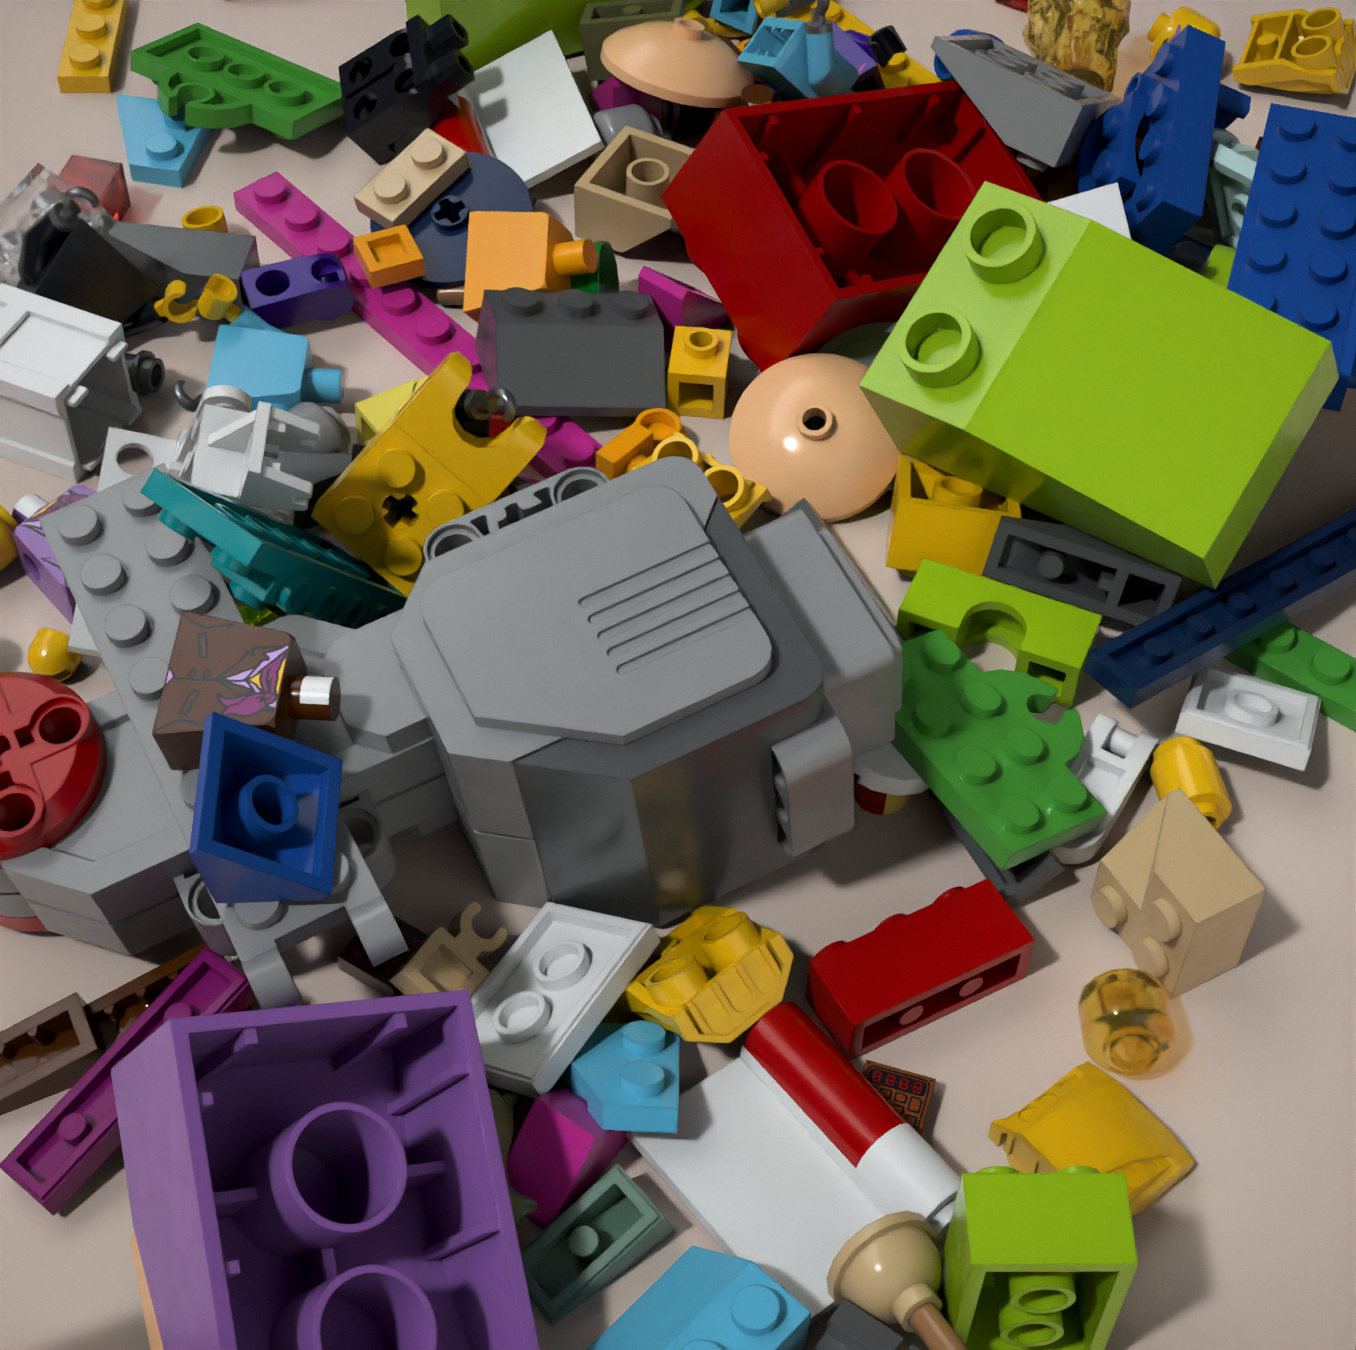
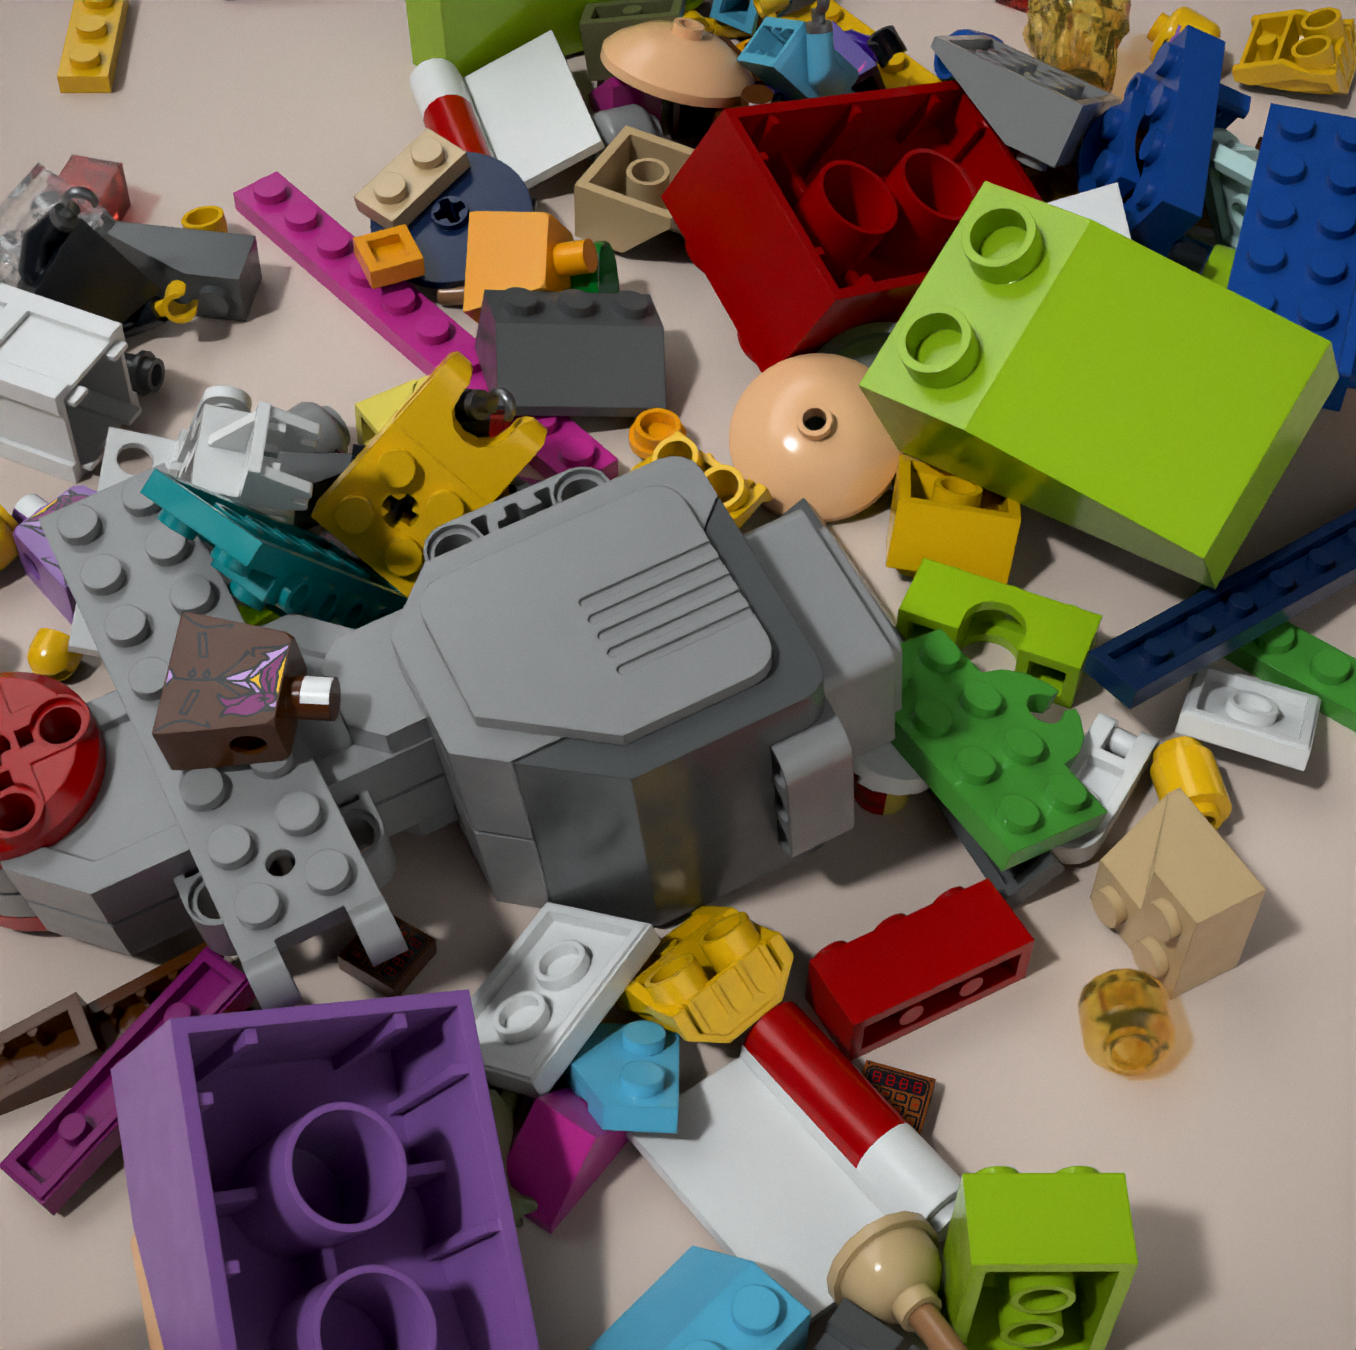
medium azure wing [116,94,213,188] -> none
bright green plate [130,22,345,141] -> none
medium azure torso [172,274,344,412] -> none
blue slope [189,711,343,904] -> none
dark purple leg [240,253,355,329] -> none
black hips [338,14,475,165] -> none
tan plate [389,902,508,997] -> none
sand green slope [521,1163,675,1325] -> none
light orange plate [596,421,653,480] -> none
dark pink slope [638,266,730,354] -> none
yellow brick [667,326,732,419] -> none
dark grey slope [982,515,1182,626] -> none
yellow slope [988,1061,1195,1217] -> none

